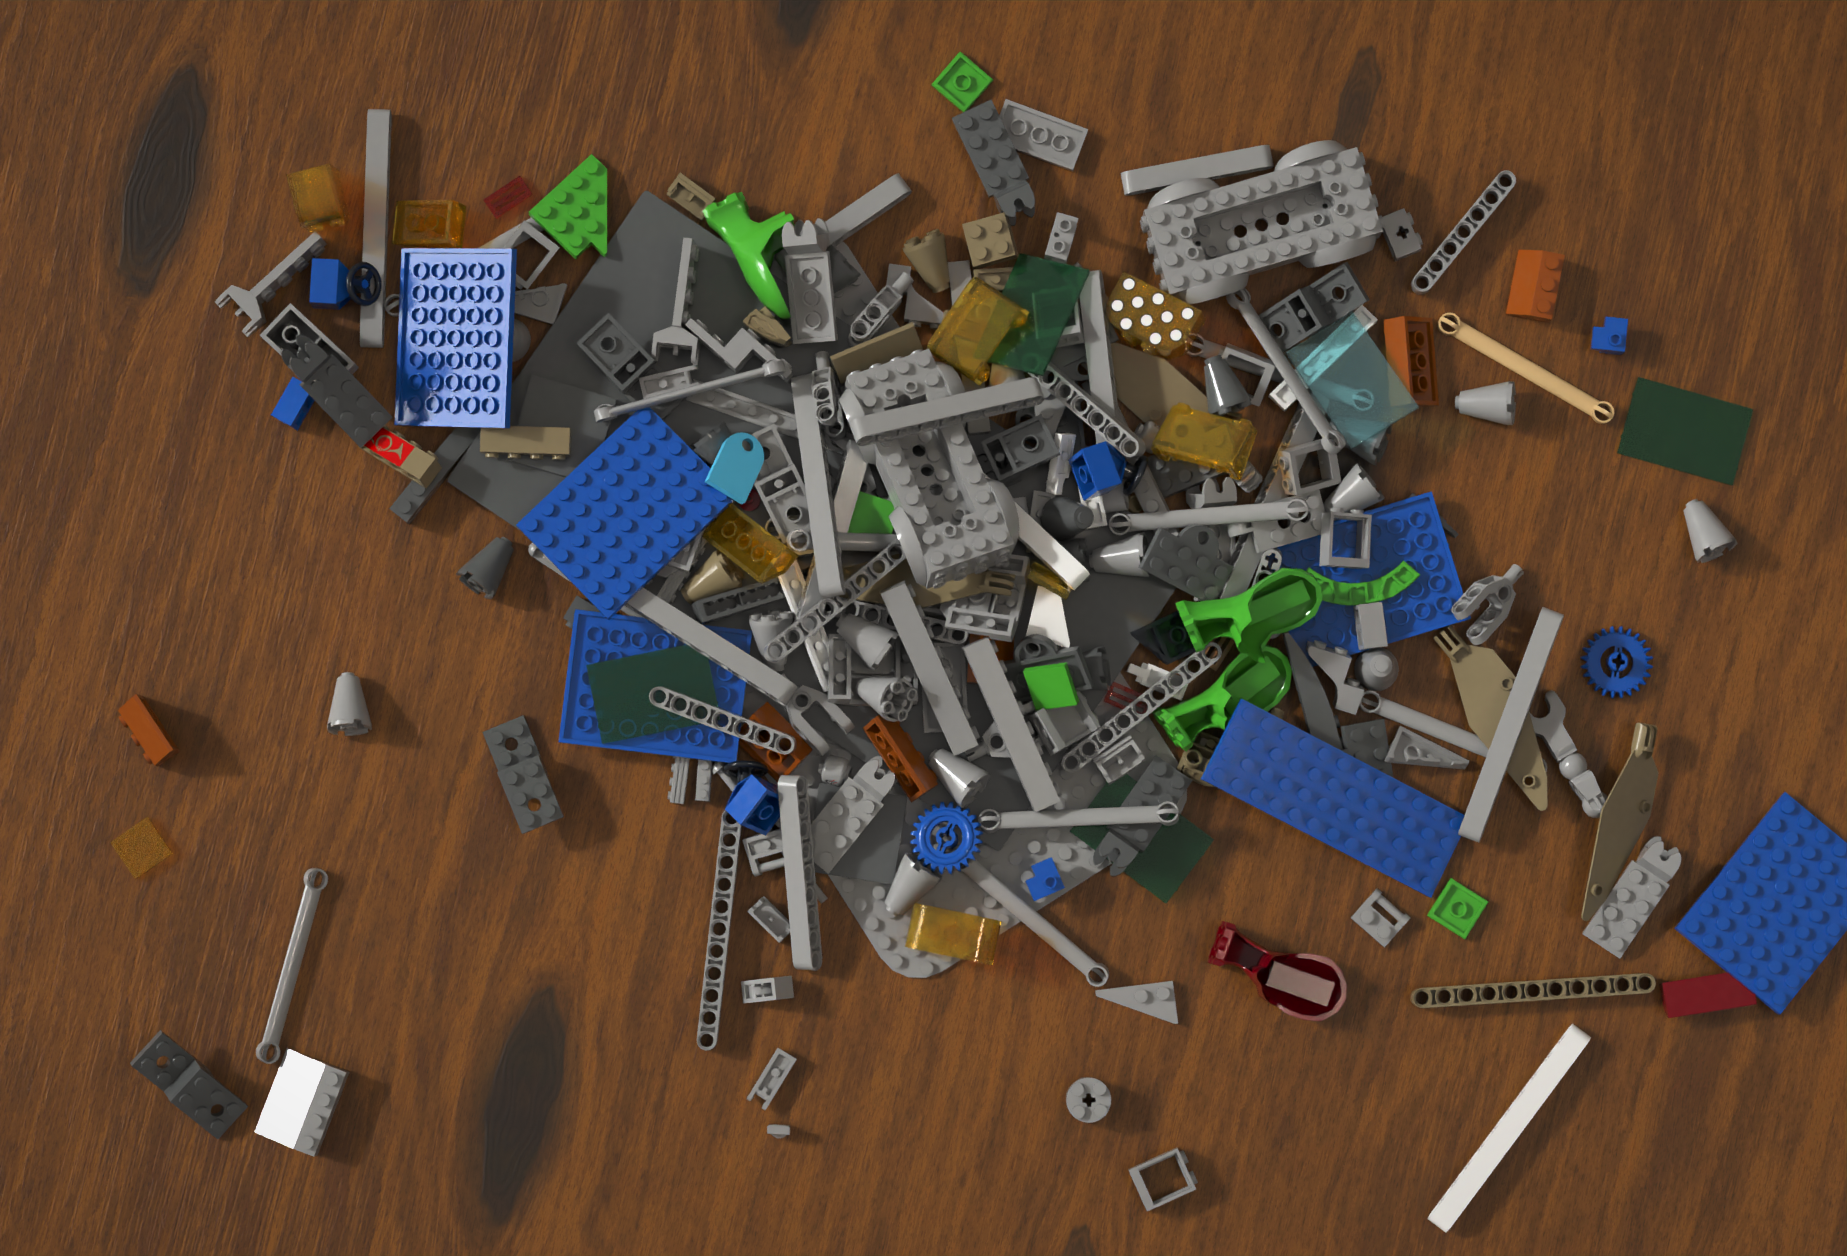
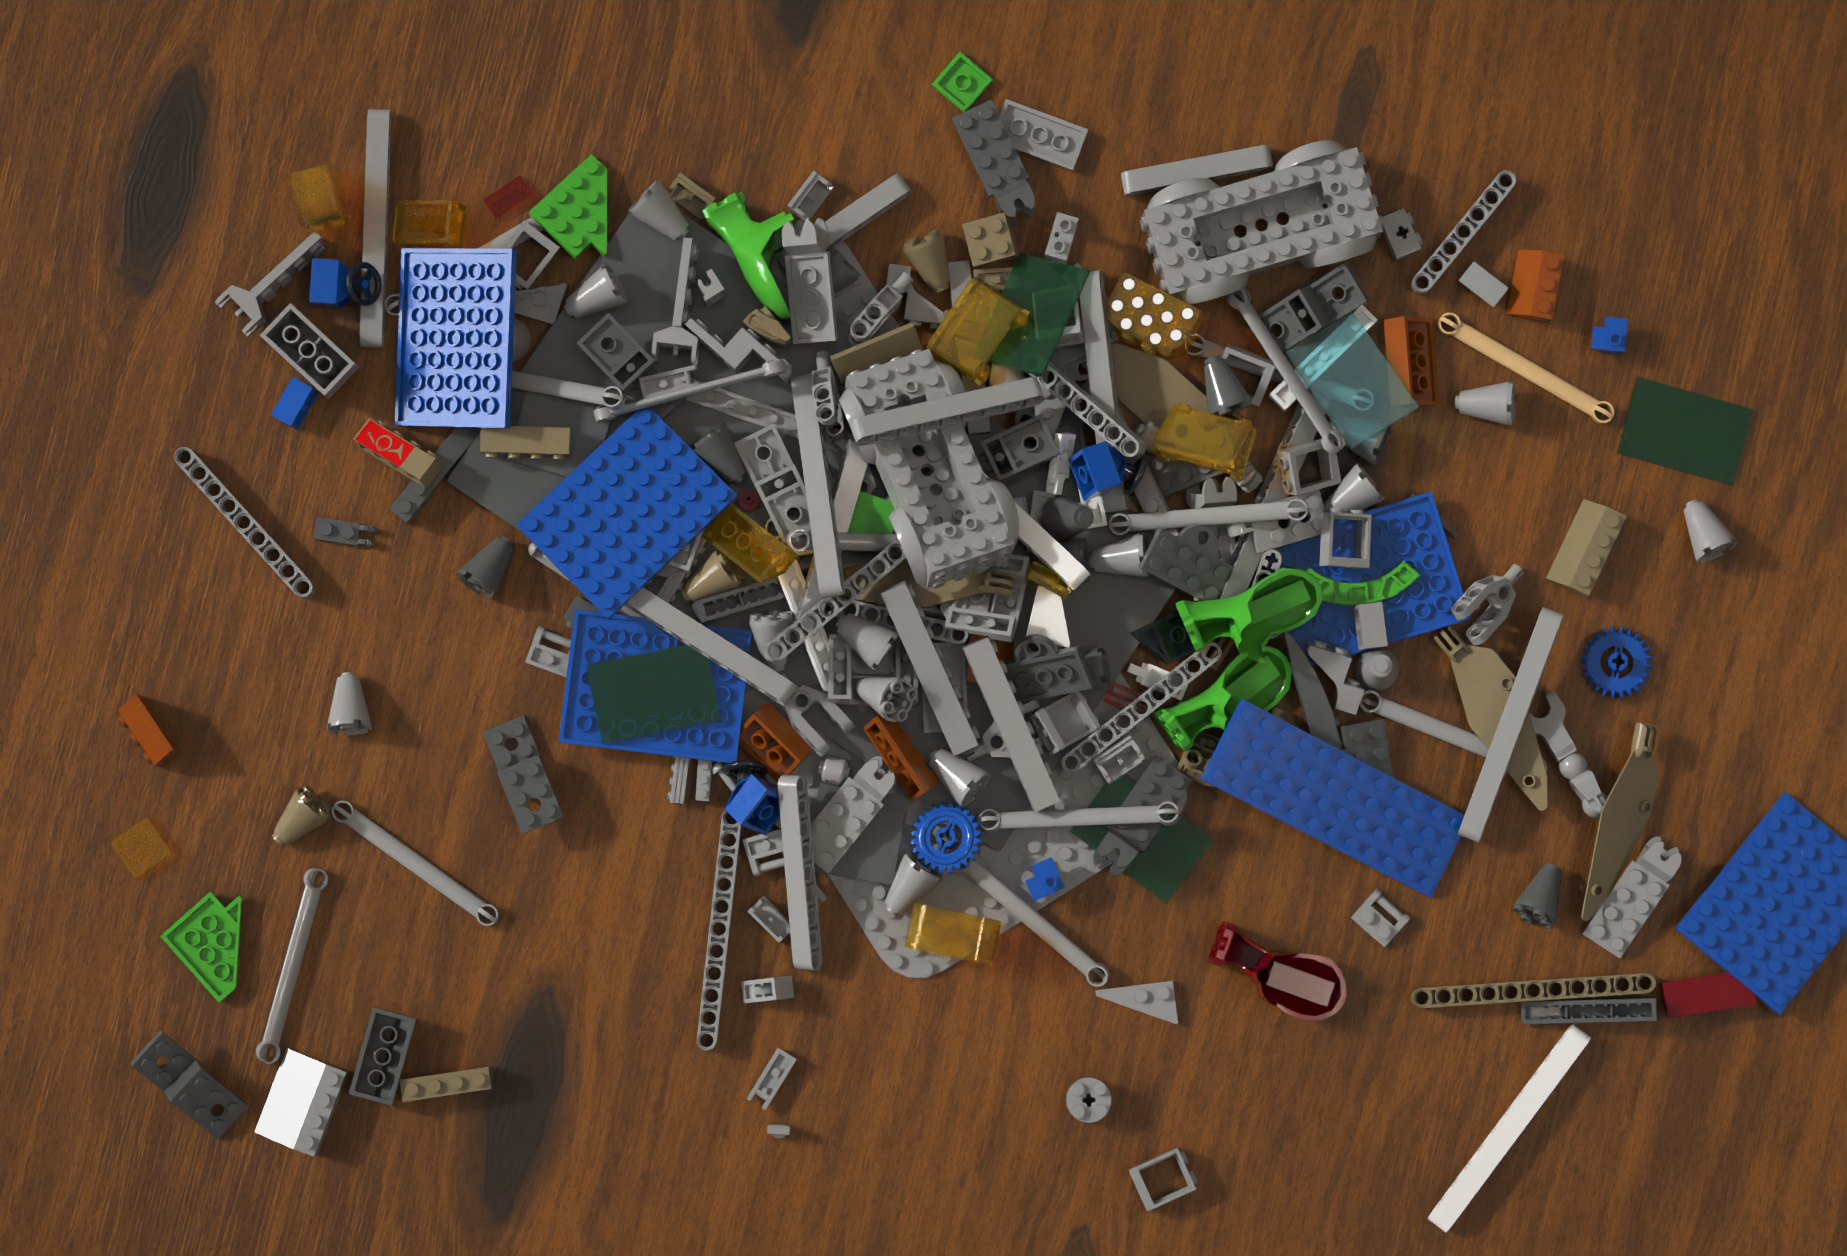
dark grey hinge [281,334,393,448] -> none
light grey beam [649,686,797,755] -> none
medium azure tile [705,432,764,505] -> none
bright green tile [1023,662,1079,710] -> none
light grey wing [1384,726,1469,770] -> none
bright green tile [1427,878,1488,939] -> none
none -> bright green wing [160,891,243,1003]
none -> light grey beam [174,447,315,599]
none -> dark tan cone [272,785,332,847]
none -> dark grey hinge [313,517,378,547]
none -> light grey piece [332,800,499,926]
none -> dark grey slope [349,1007,417,1106]
none -> dark tan brick [400,1066,494,1102]
none -> light grey piece [511,371,626,410]
none -> light grey plate [525,626,571,677]
none -> light grey cone [564,263,628,318]
none -> light grey cone [628,180,689,240]
none -> light grey hinge [698,268,726,307]
none -> light grey hinge [787,170,834,221]
none -> light grey hinge [1459,261,1508,308]
none -> dark grey cone [1513,863,1562,929]
none -> dark grey slope [1521,998,1659,1024]
none -> dark tan slope [1546,499,1627,598]

